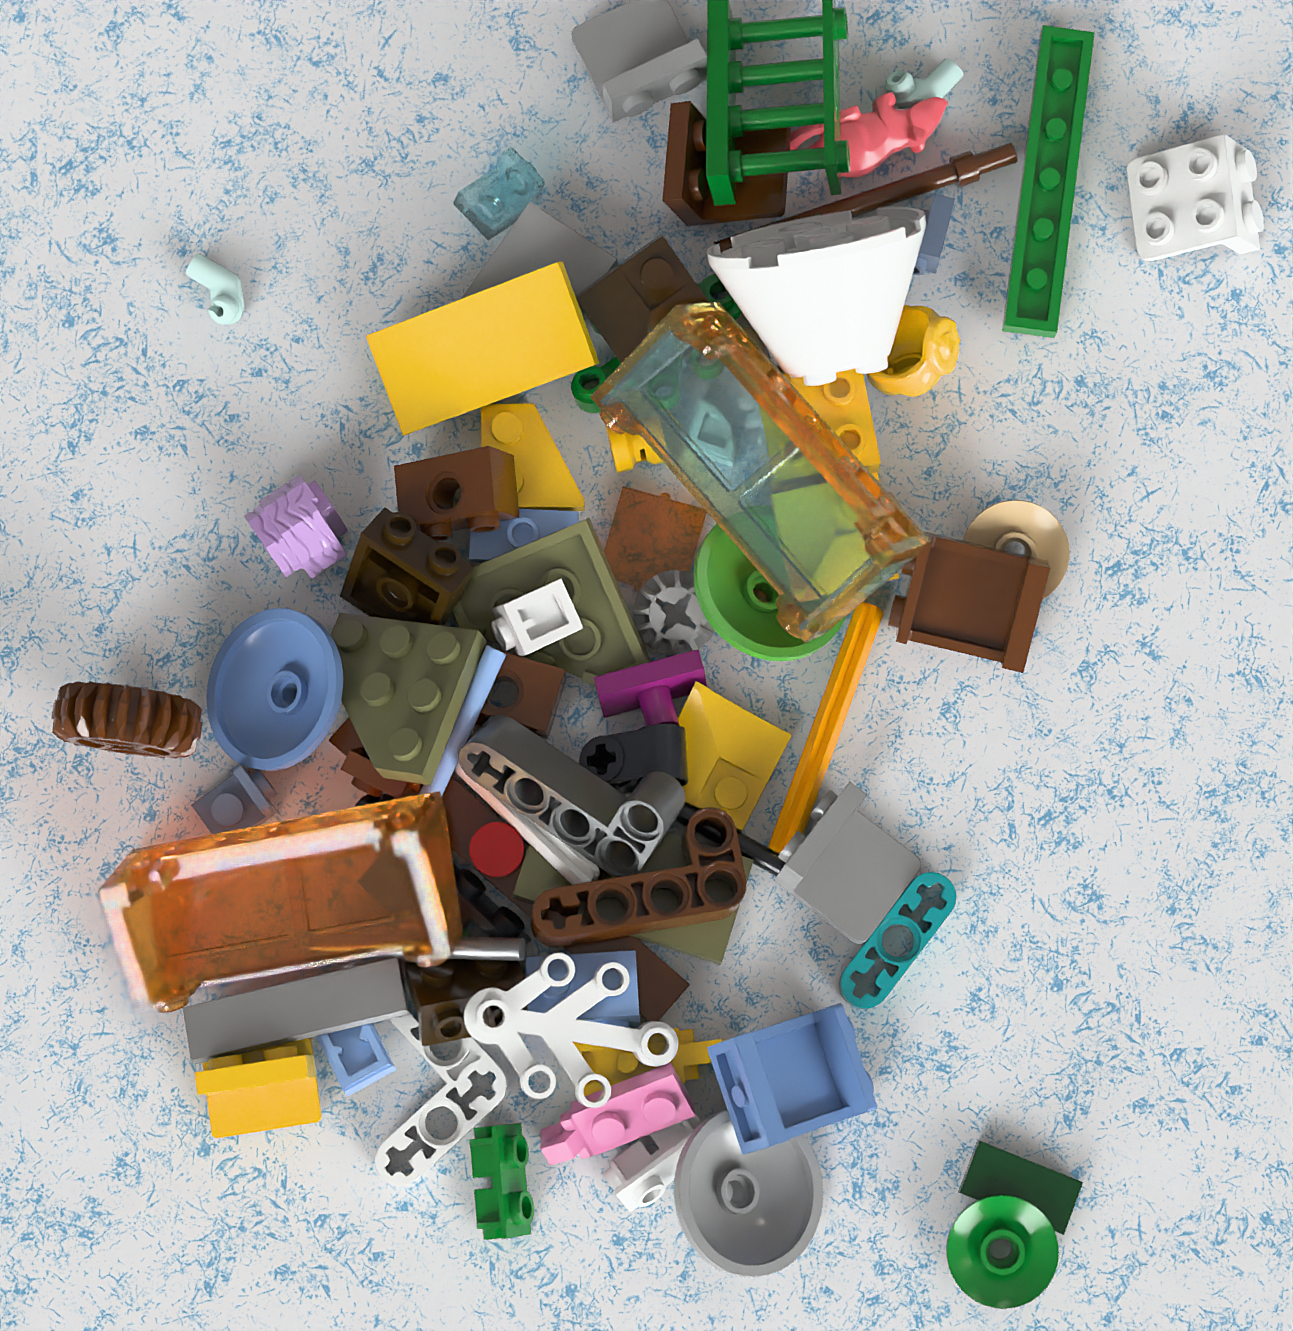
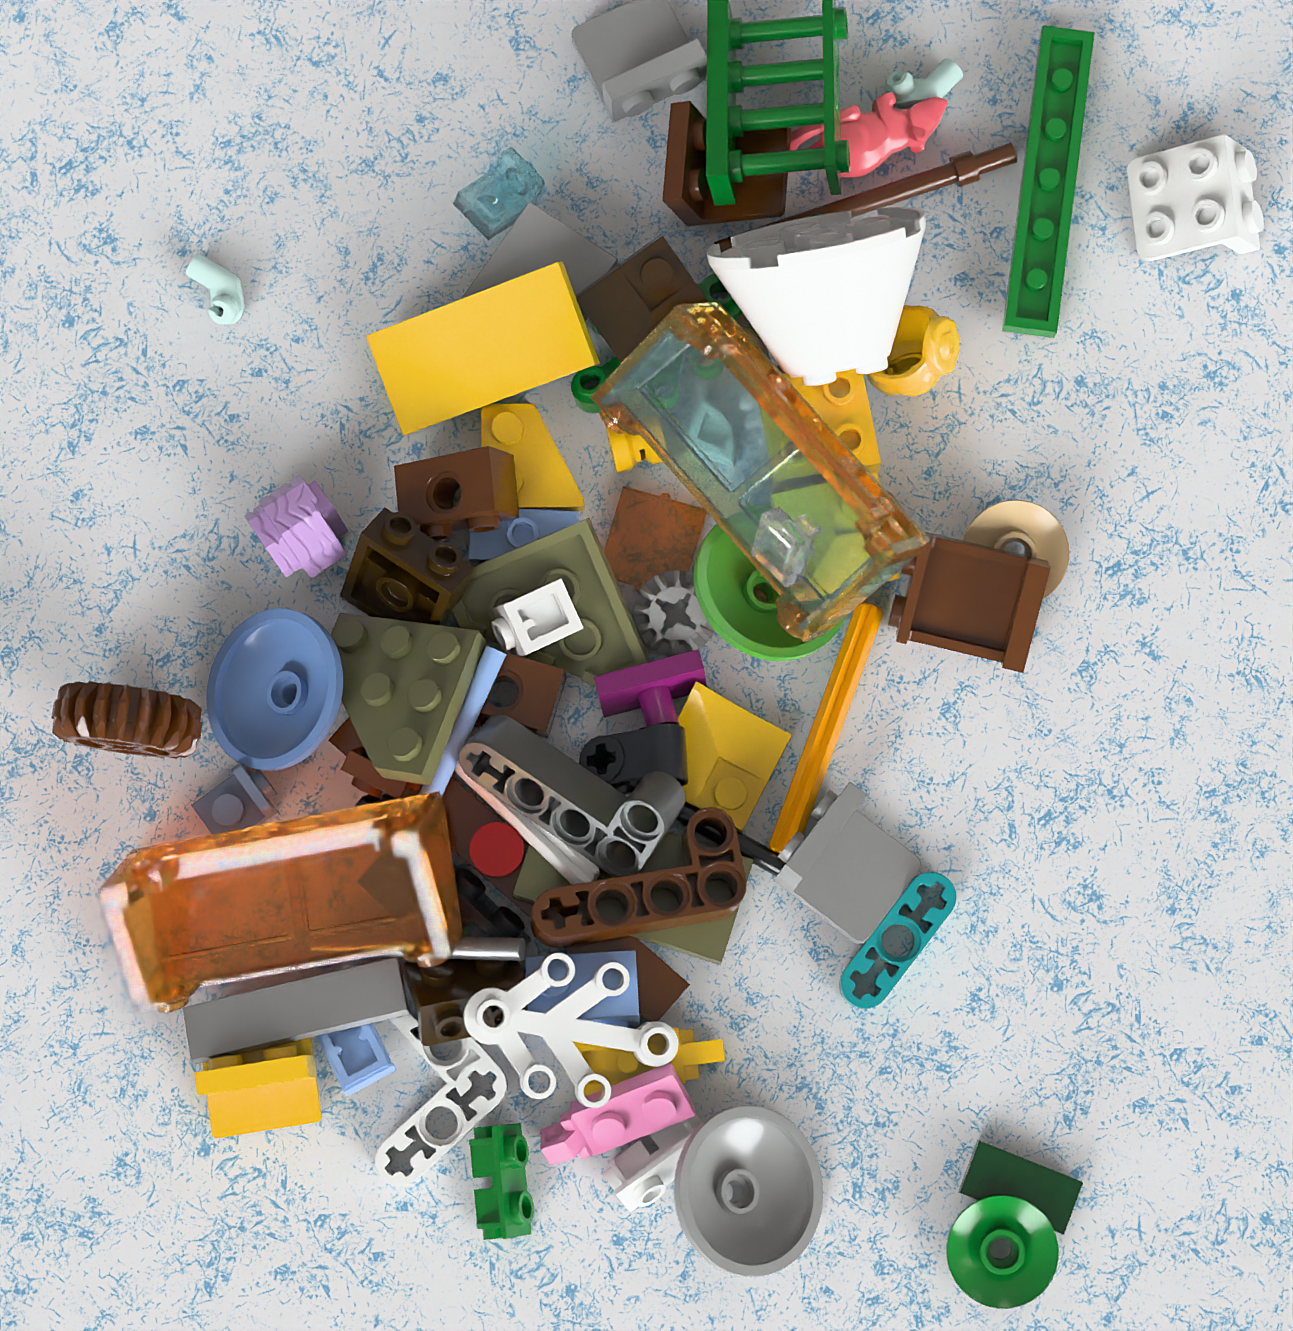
medium blue panel [707,1003,877,1155] -> none
sand blue bracket [912,194,955,275] -> none
none -> clear tile [751,506,822,587]

